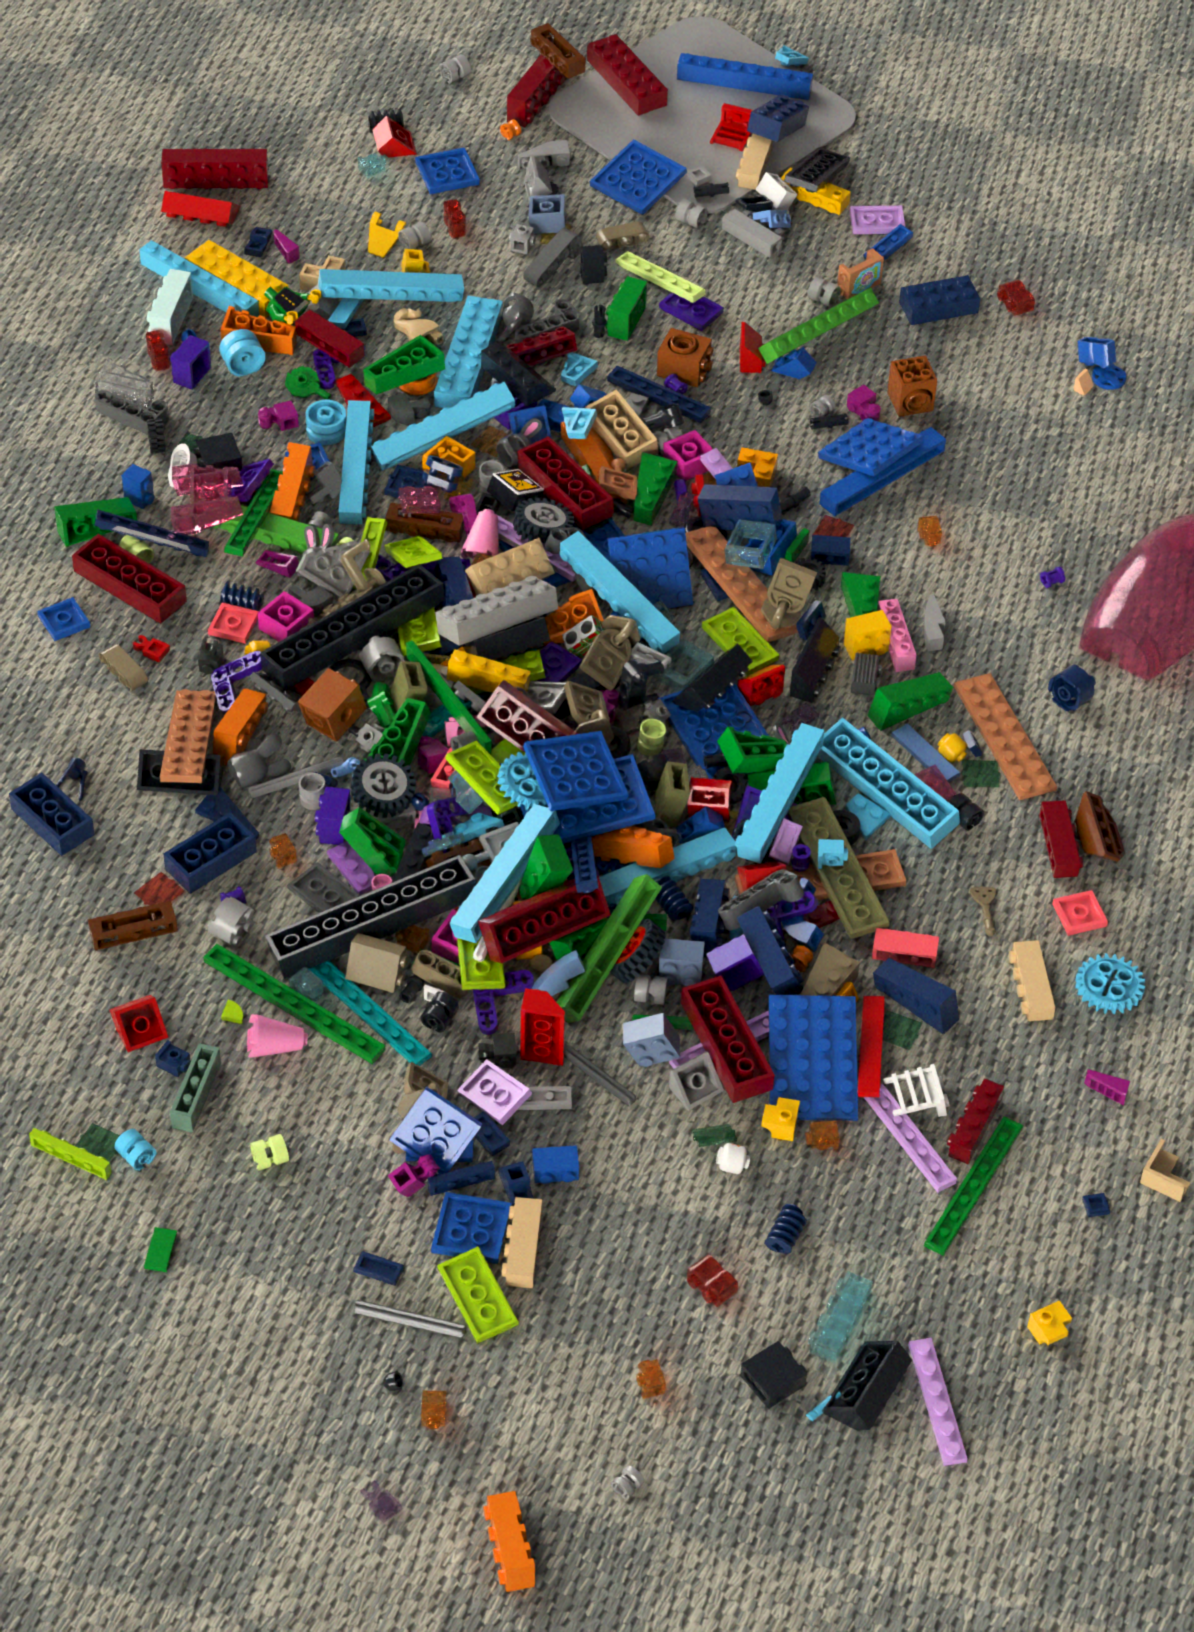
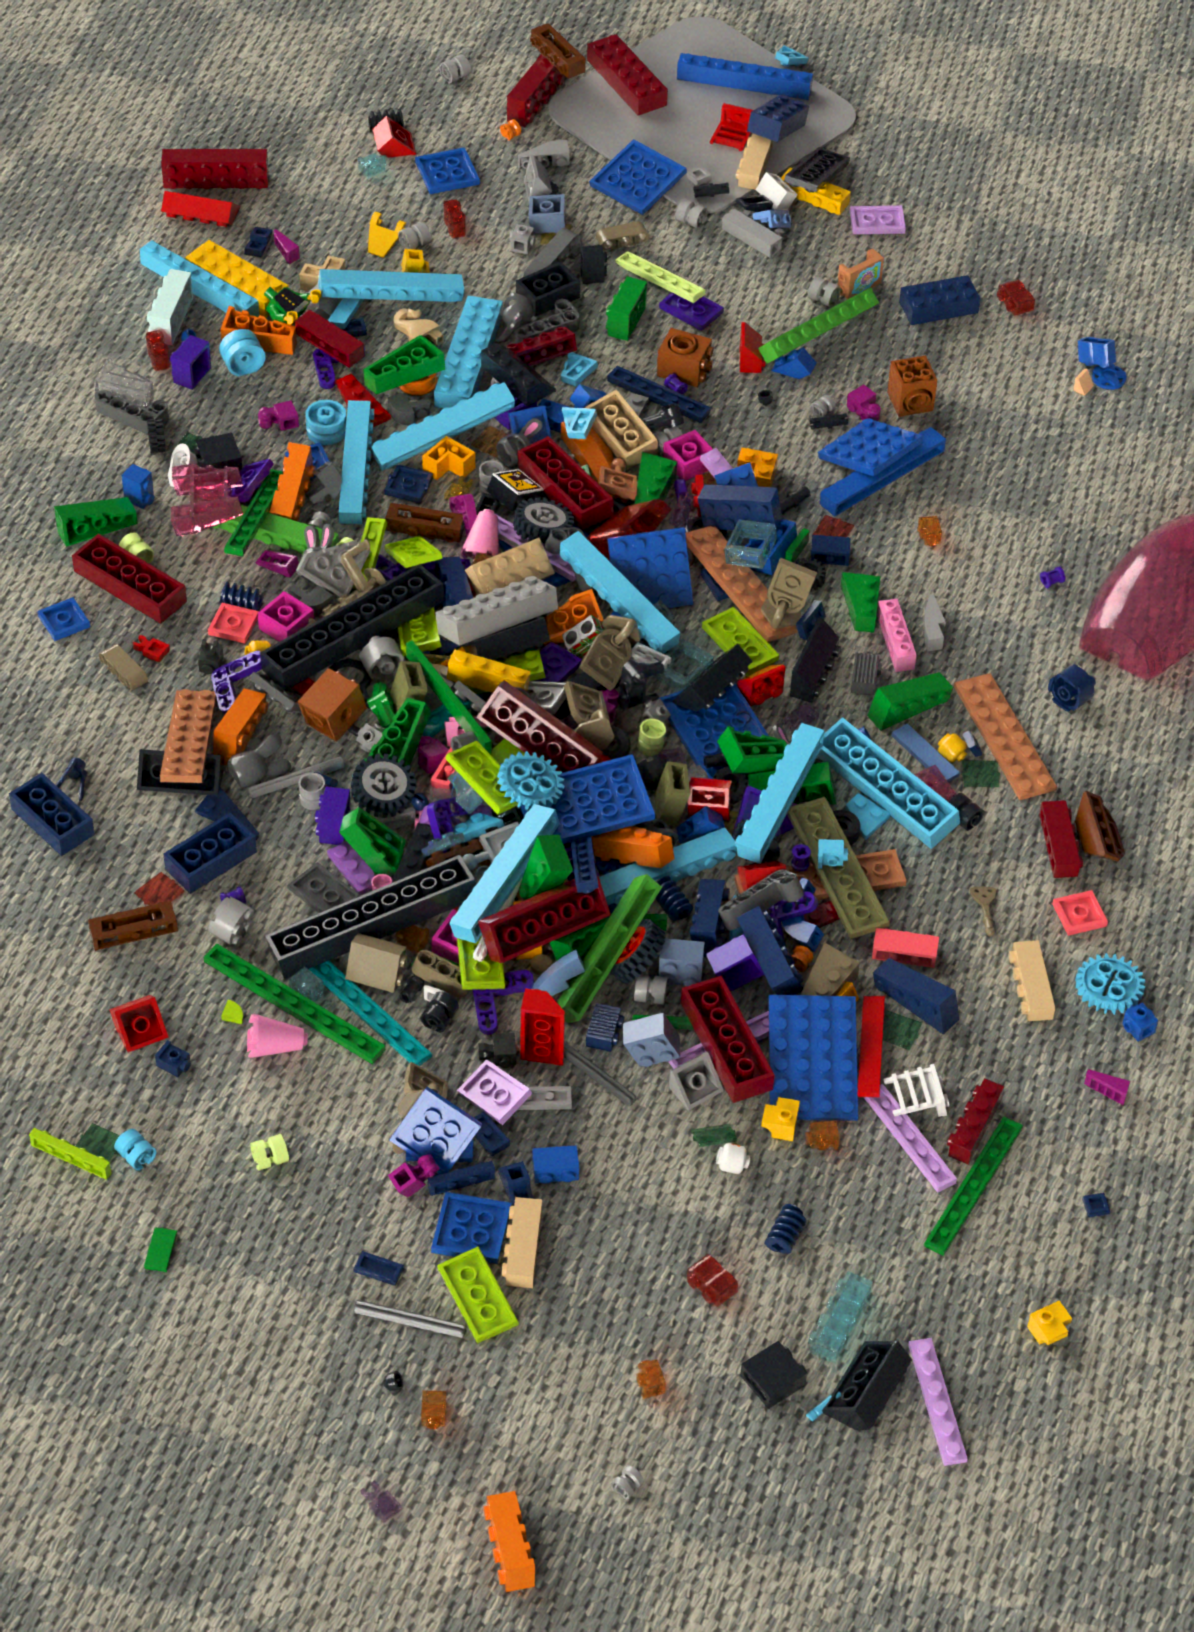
dark blue plate [94,509,209,557] -> none
sand green brick [170,1043,221,1133] -> none
clear orange brick [269,833,297,869] -> none
green piece [285,366,332,400] -> none
light blue arm [331,757,360,777] -> none
clear pink plate [398,486,441,513] -> none
dark blue brick [421,455,463,493] -> none
blue plate [523,731,629,811] -> none
black pin [592,305,607,338] -> none
lavender tile [768,818,803,865] -> none
yellow brick [843,610,892,660] -> none
blue tile [863,224,913,261] -> none
tan panel [1140,1139,1191,1202] -> none
none -> black brick [516,261,580,317]
none -> dark blue brick [586,1003,624,1052]
none -> clear red windscreen [587,499,672,562]
none -> blue brick [1123,1002,1158,1042]

